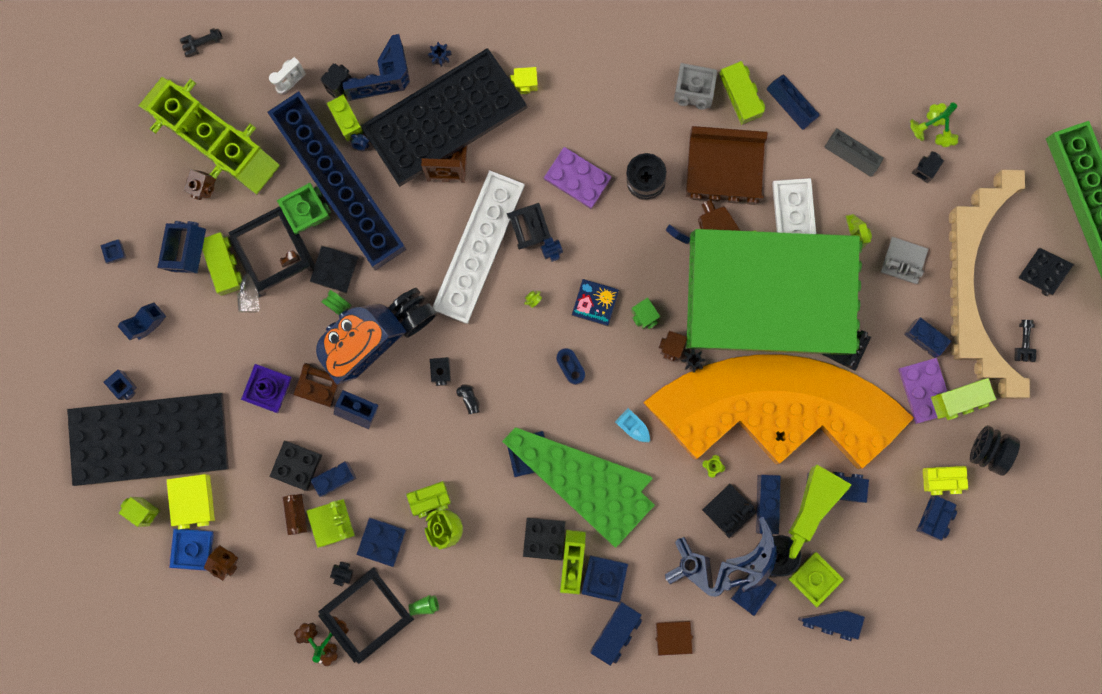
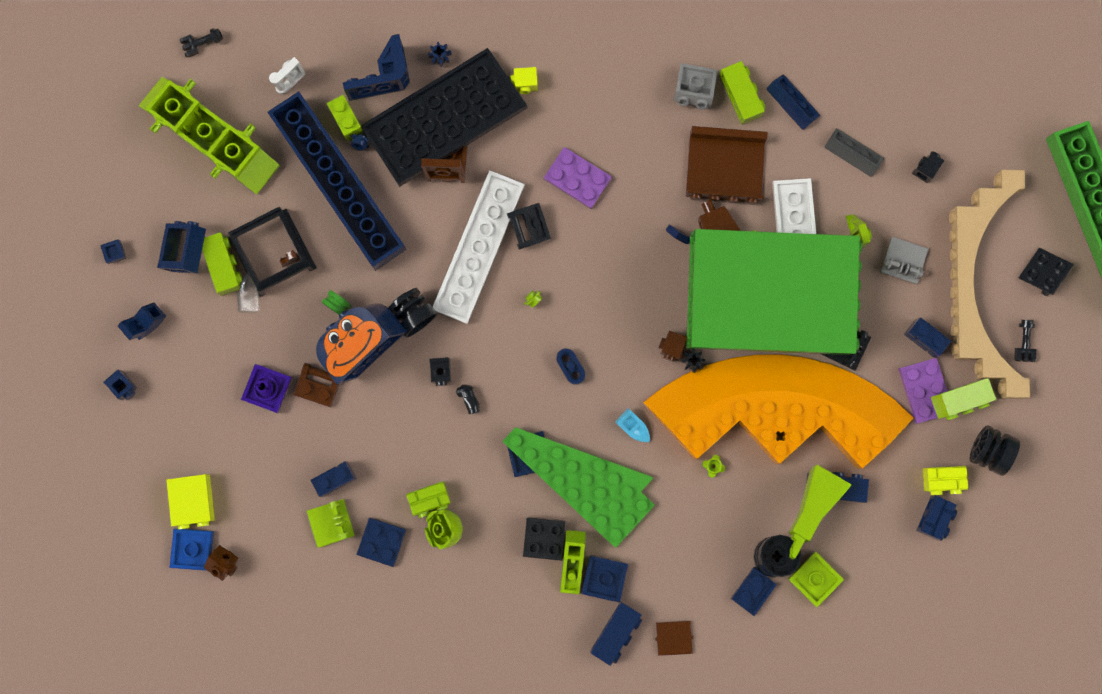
black plate [67,393,229,486] -> none
lime brick [119,497,160,527] -> none
reddish brown brick [184,169,216,200] -> none
black brick [269,440,322,491] -> none
bright green plate [277,183,331,235] -> none
reddish brown hinge [283,494,307,535] -> none
reddish brown plant [294,616,349,666] -> none
black plate [310,245,358,294] -> none
black piece [318,567,414,664] -> none
black brick [320,63,352,99] -> none
black gear [330,561,354,586] -> none
dark blue brick [333,390,379,430] -> none
bright green cone [408,595,439,616] -> none
dark blue gear [540,237,563,262] -> none
dark blue tile [572,279,619,327] -> none
black wheel [626,153,667,200] -> none
bright green brick [631,298,660,329] -> none
dark blue piece [665,517,777,597] -> none
black hinge [702,483,757,538] -> none
dark blue brick [756,475,781,535] -> none
dark blue slope [798,609,865,641] -> none
lime plant [910,102,959,147] -> none

